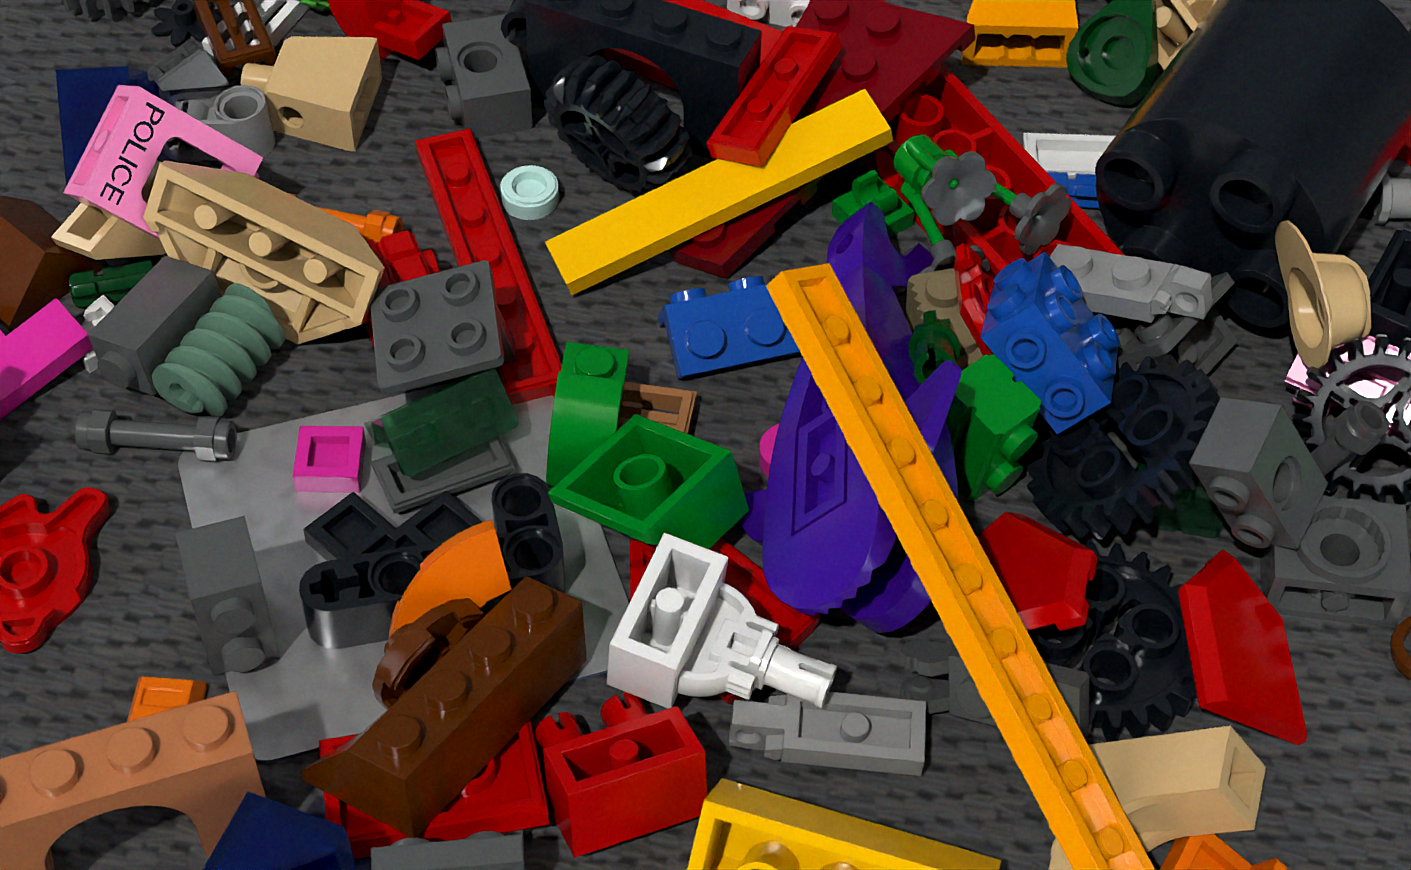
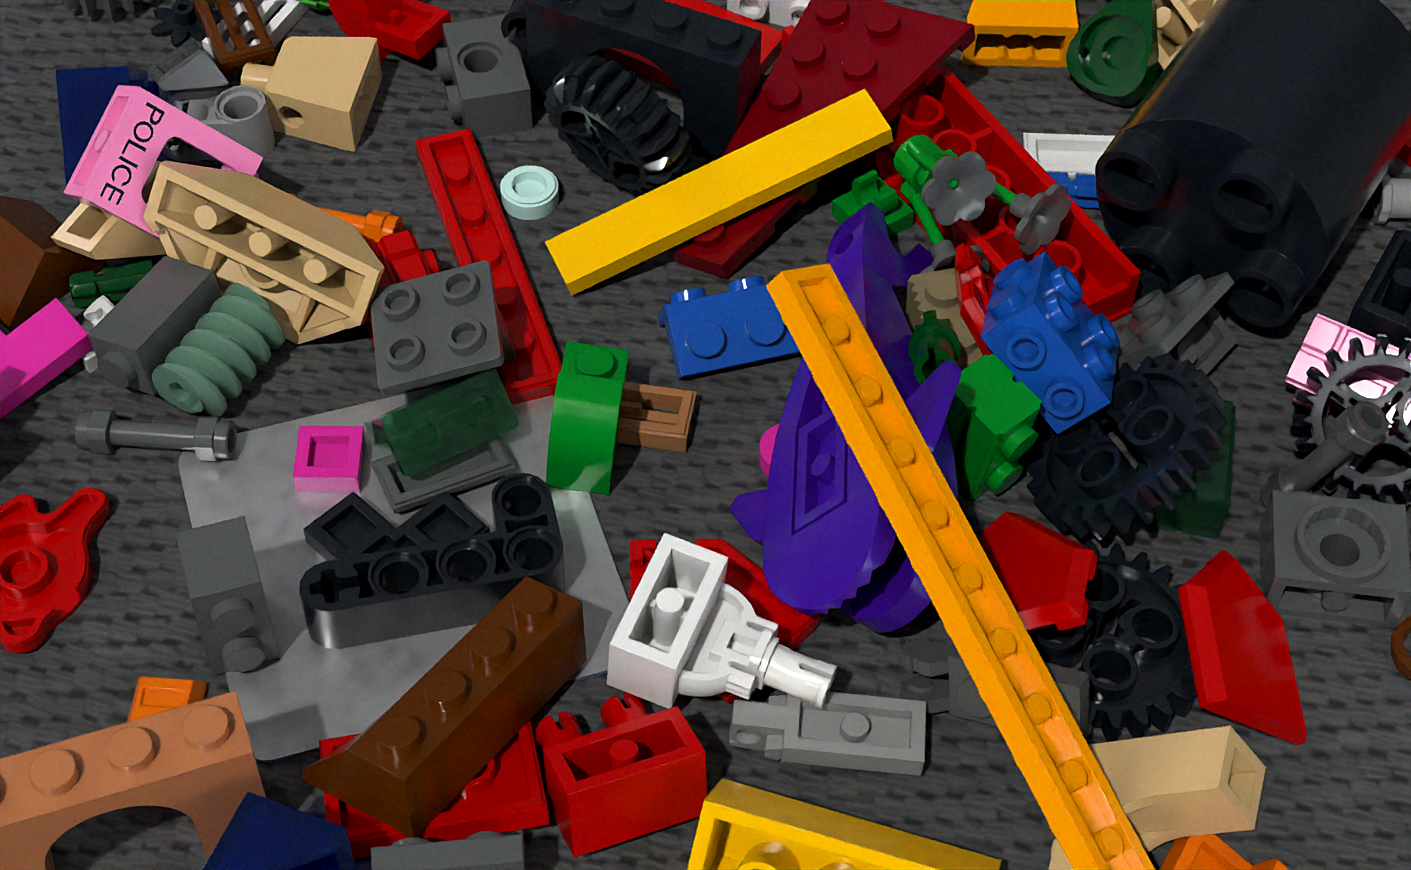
reddish brown plate [372,598,484,710] -> none
orange tile [389,519,511,637] -> none
green slope [548,414,749,549] -> none
red tile [706,26,842,167] -> none
light grey hinge [1050,244,1213,323] -> none
dark grey brick [1189,397,1328,549] -> none
tan piece [1275,220,1371,370] -> none

